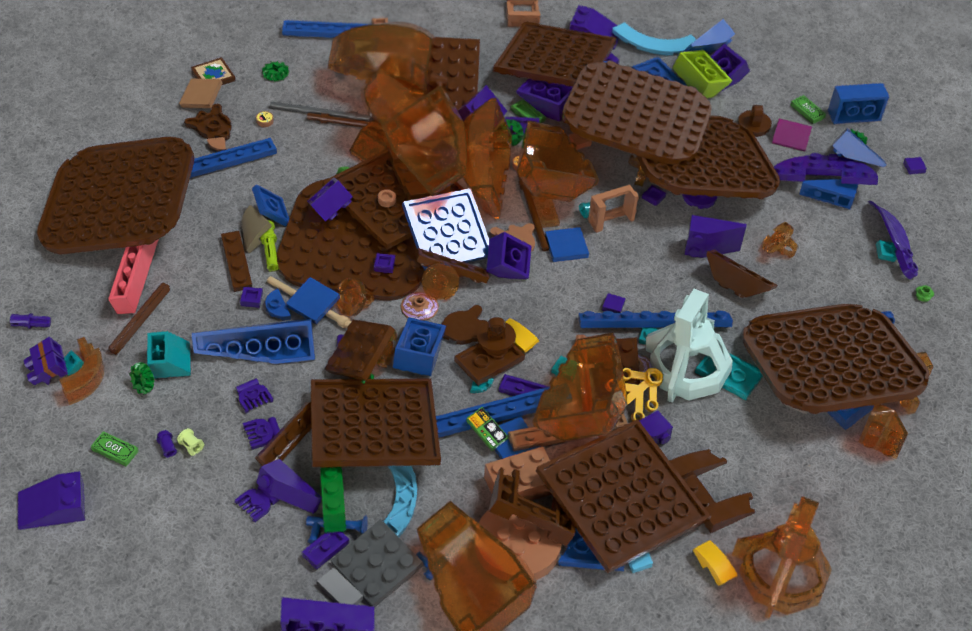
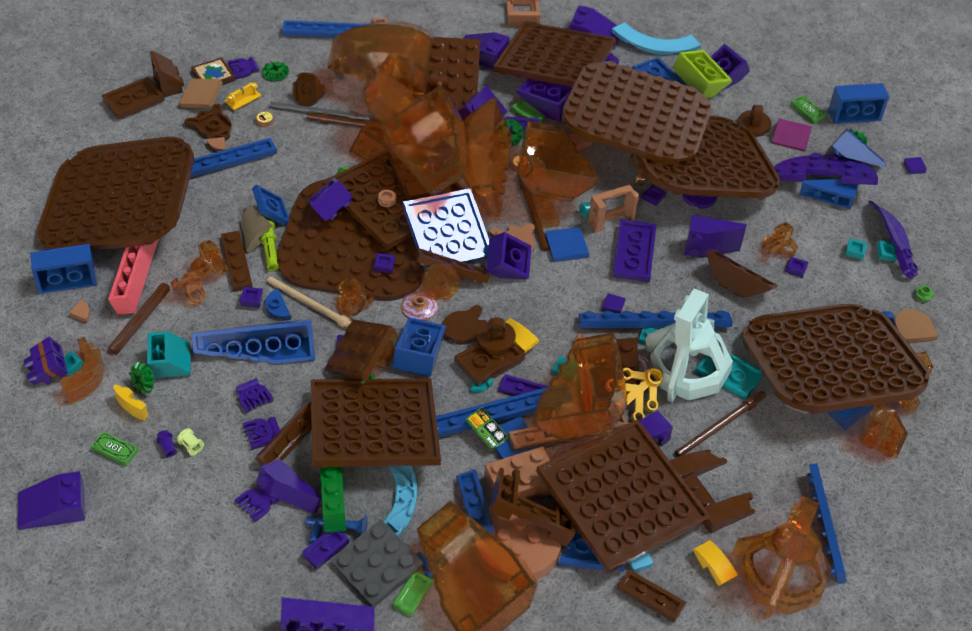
dark purple axle [10,313,51,329] -> none
blue tile [286,277,340,325] -> none
light grey tile [317,567,363,605] -> none
slope [677,19,735,57] -> none
none -> blue brick [30,244,97,294]
none -> nougat tile [70,299,90,323]
none -> reddish brown plate [102,77,165,119]
none -> yellow slope [113,384,148,421]
none -> reddish brown slope [149,51,184,97]
none -> clear orange tile [170,269,209,305]
none -> clear orange tile [190,240,228,276]
none -> yellow hinge [224,82,262,111]
none -> dark purple piece [227,57,260,79]
none -> reddish brown tile [292,72,325,106]
none -> bright green tile [392,571,434,617]
none -> blue tile [456,469,495,539]
none -> dark purple slope [463,32,510,69]
none -> dark purple plate [613,219,657,282]
none -> reddish brown plate [617,569,686,623]
none -> reddish brown bar [675,391,766,457]
none -> dark purple tile [785,256,809,278]
none -> blue plate [806,463,847,584]
none -> teal plate [845,238,867,260]
none -> medium nougat tile [894,309,938,343]

